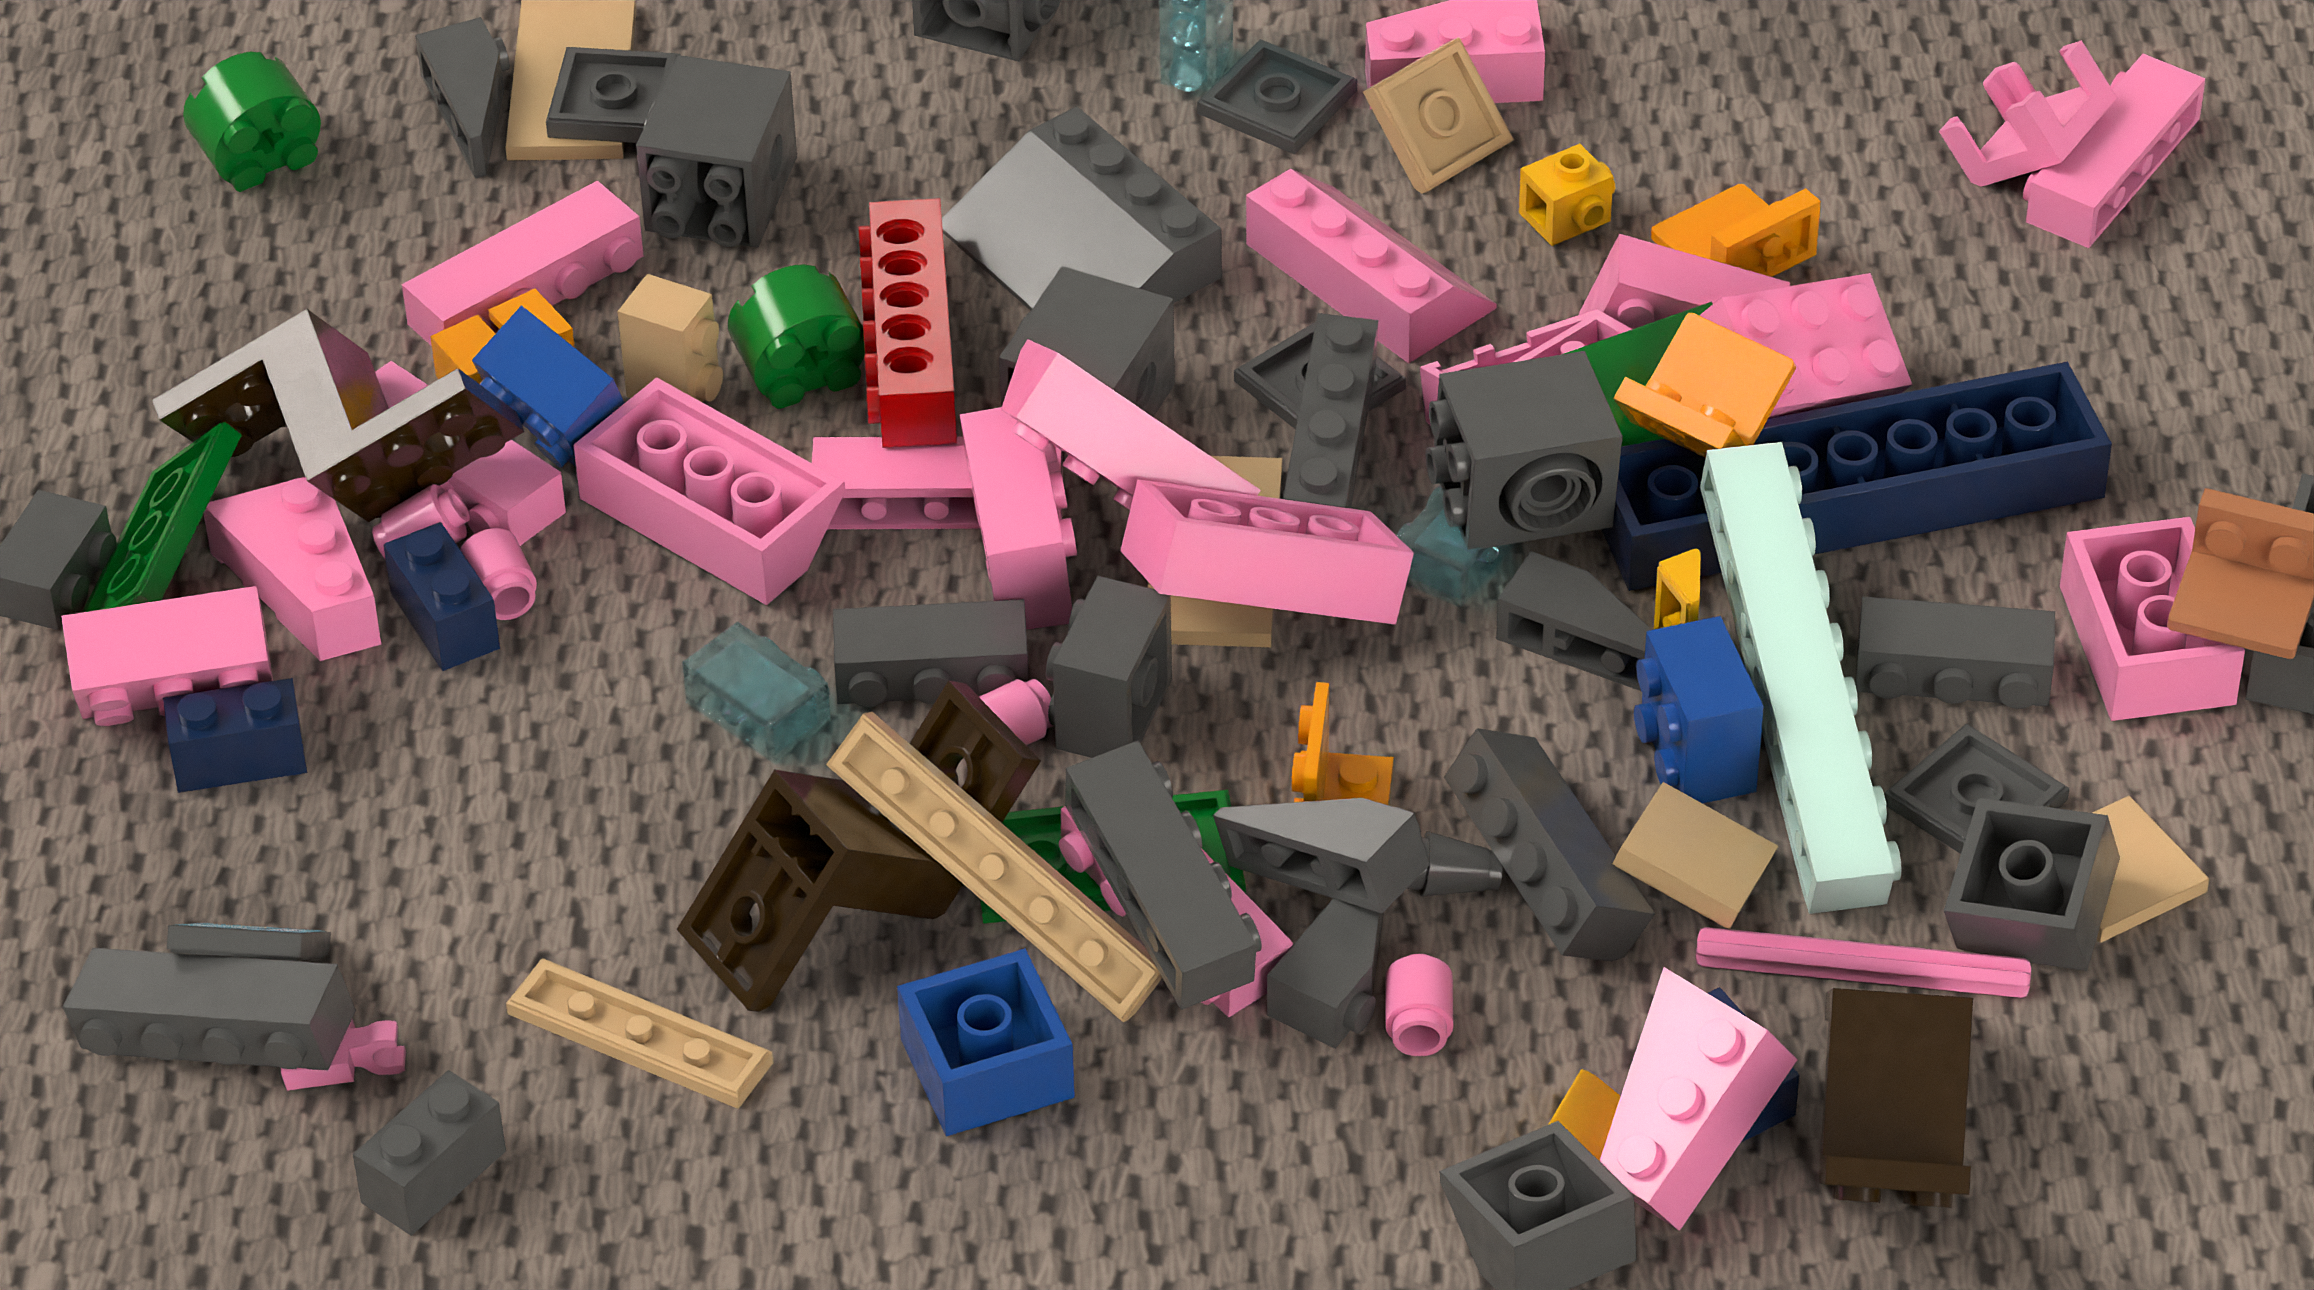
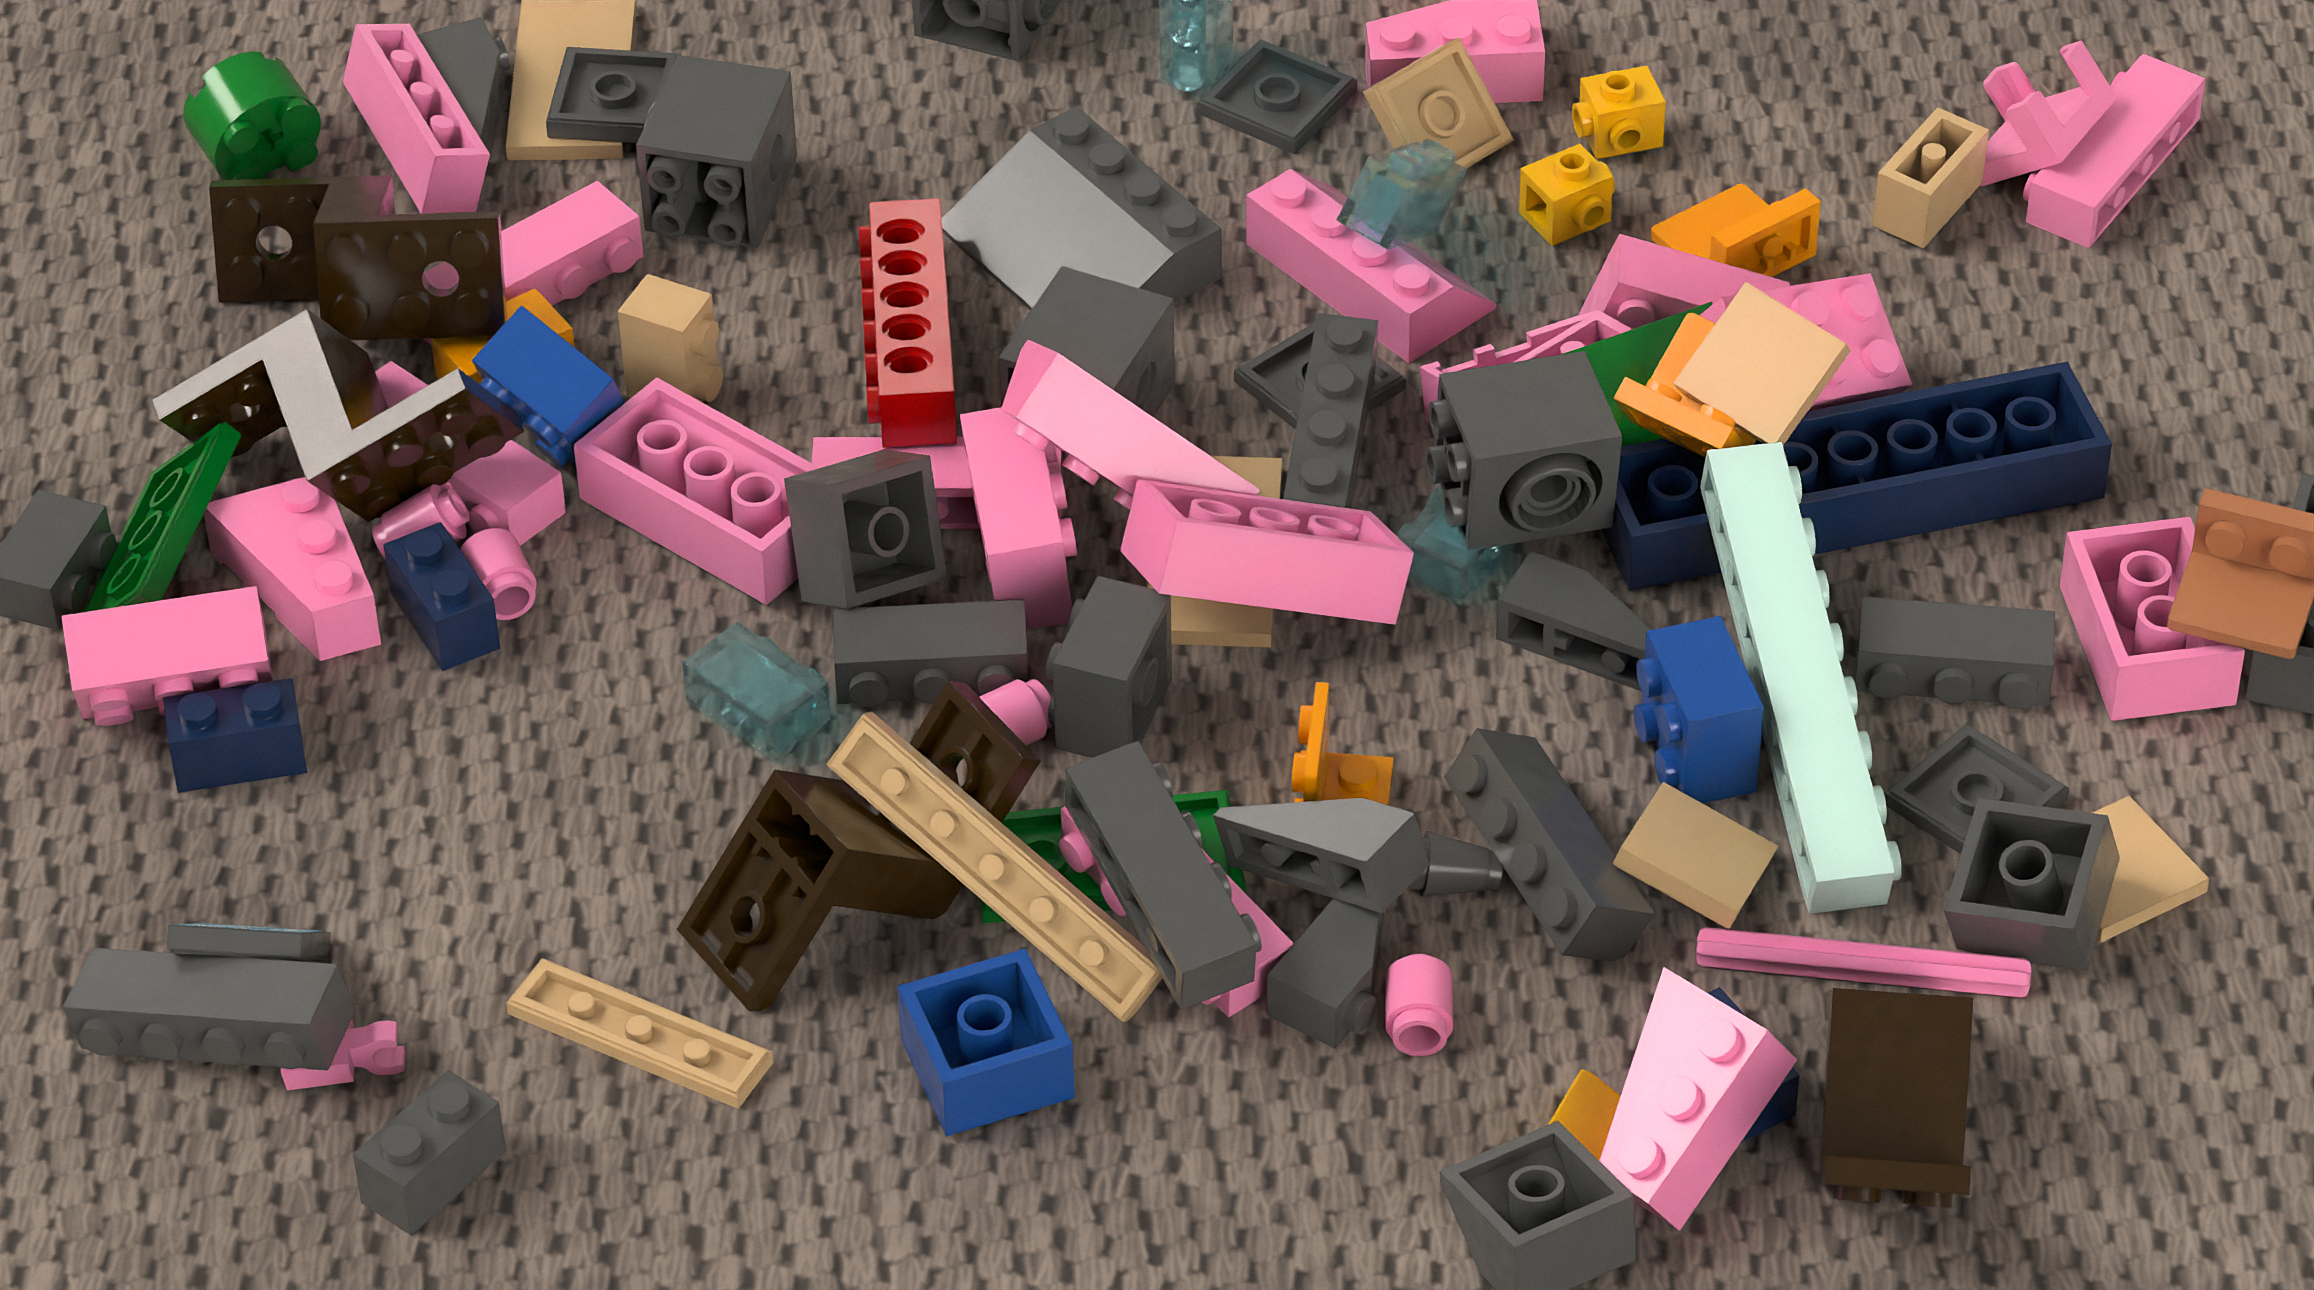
green brick [728,264,865,409] -> none
yellow slope [1654,549,1701,629] -> none
none -> dark brown bracket [209,175,507,340]
none -> bright pink brick [343,24,490,214]
none -> dark grey brick [784,449,947,609]
none -> clear light blue brick [1336,139,1468,250]
none -> yellow brick [1572,66,1666,159]
none -> tan tile [1673,282,1851,445]
none -> tan brick [1872,107,1989,249]

